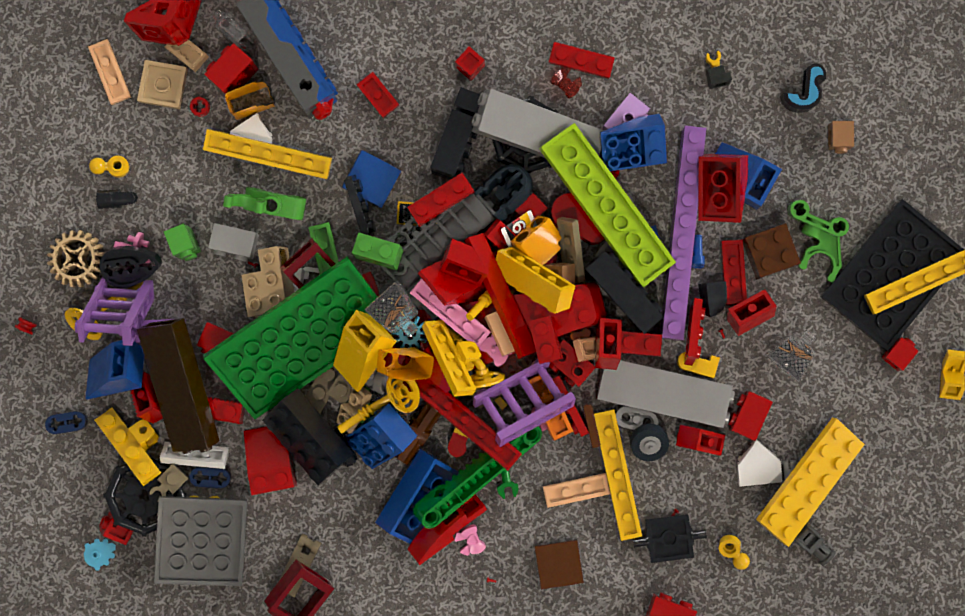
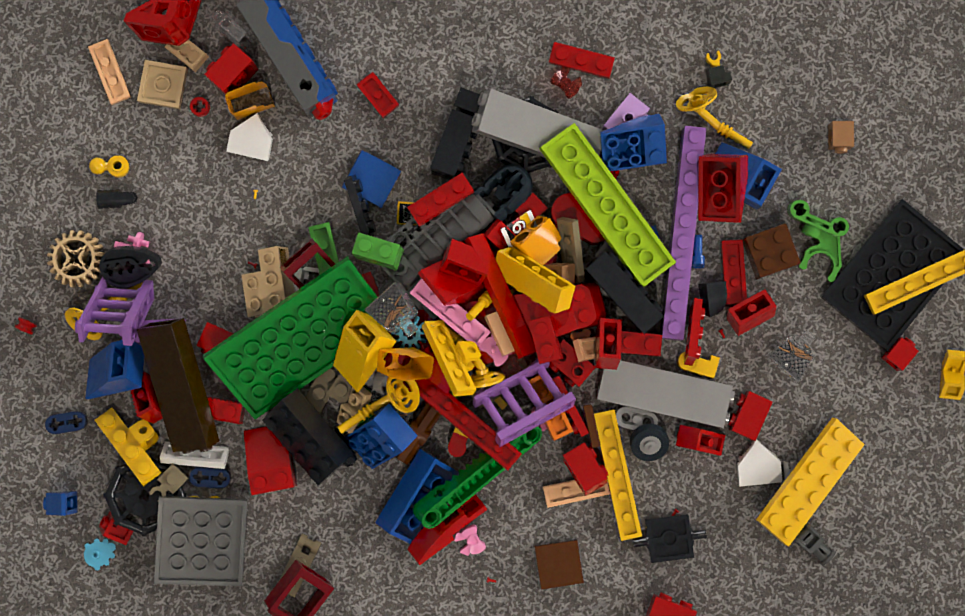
bright green brick [164,223,201,261] -> none
yellow plate [203,129,332,179] -> none
light grey brick [208,223,259,262] -> none
bright green piece [223,187,306,220] -> none
red brick [455,46,485,81] -> none
green bar [497,469,519,499] -> none
yellow plate [719,535,750,570] -> none
black animal [780,63,826,113] -> none
none -> blue slope [43,491,78,516]
none -> red brick [563,442,609,496]
none -> yellow dish [676,86,753,149]

